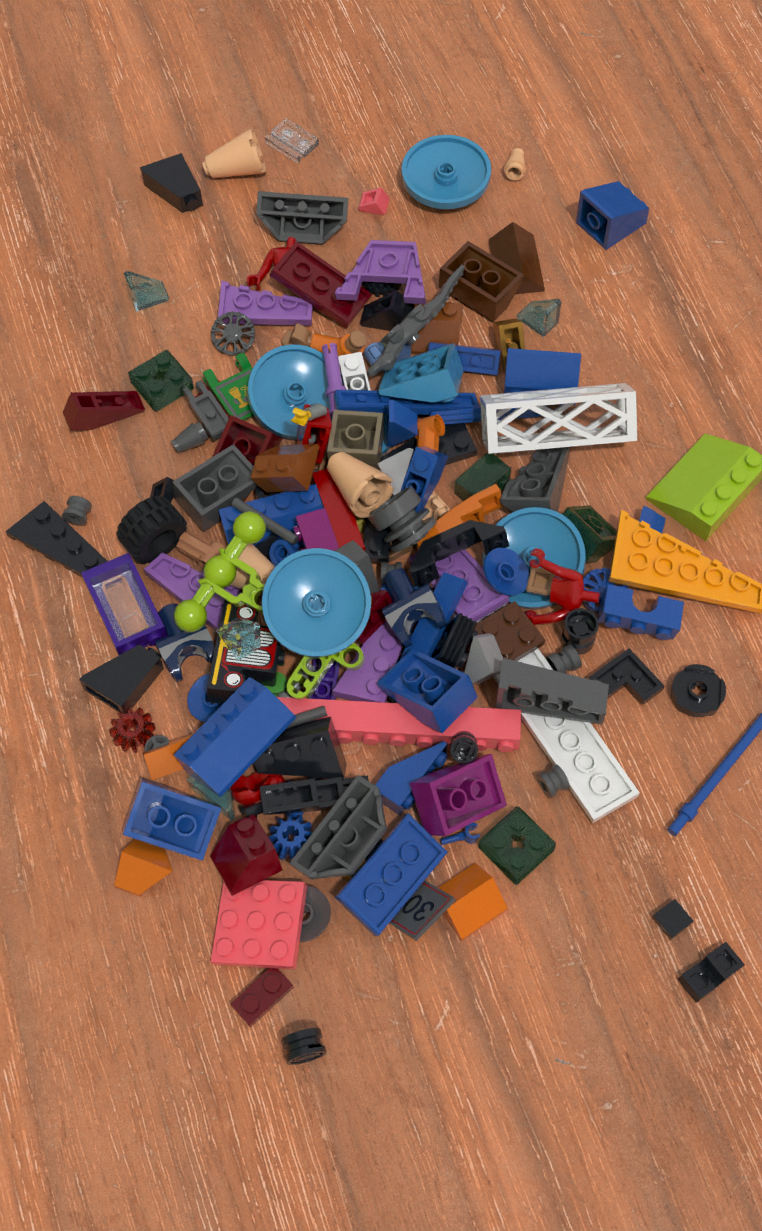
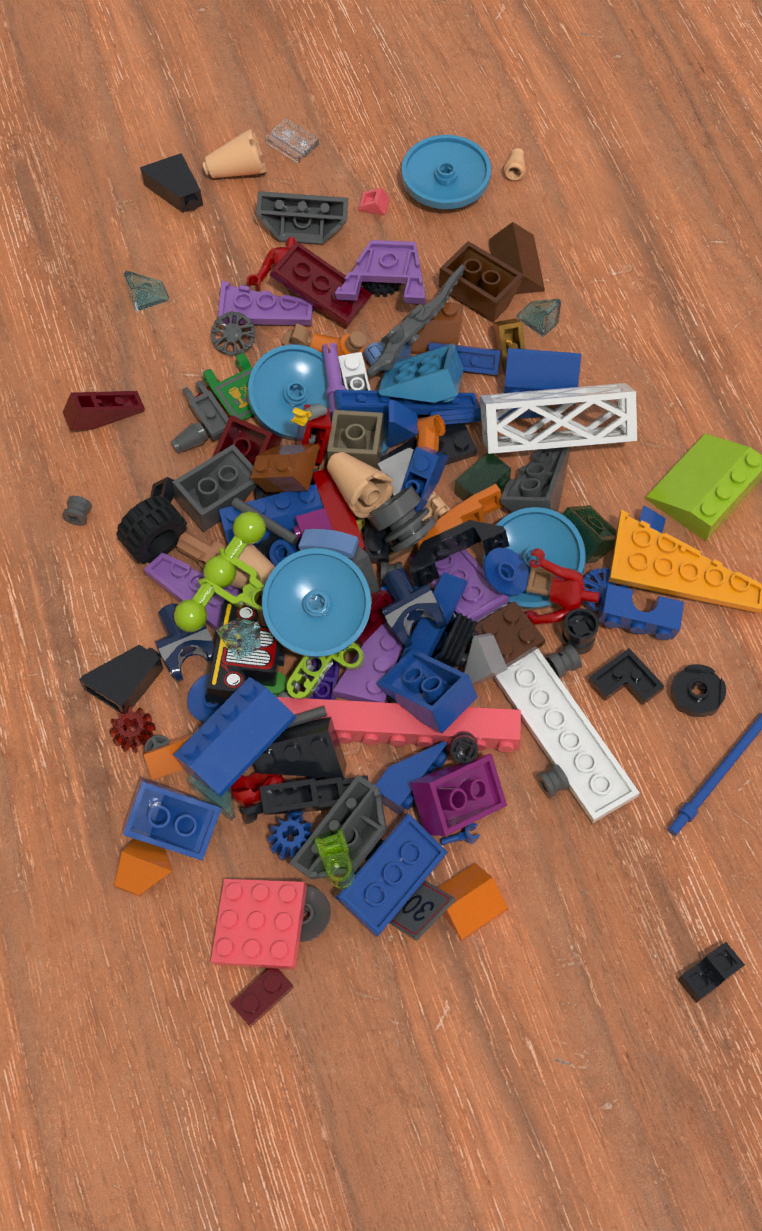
black wing [5,501,108,578] -> none
piece [81,553,167,655] -> none
clear green brick [128,350,194,412] -> none
dark red slope [210,814,283,896] -> none
black wheel [281,1028,327,1065] -> none
black slope [360,290,415,331] -> none
clear green brick [478,806,556,885] -> none
dark grey wedge [496,658,609,725] -> none
blue slope [576,181,649,250] -> none
black tile [652,899,694,940] -> none
none -> medium blue slope [299,529,359,558]
none -> clear neon green piece [315,829,355,889]

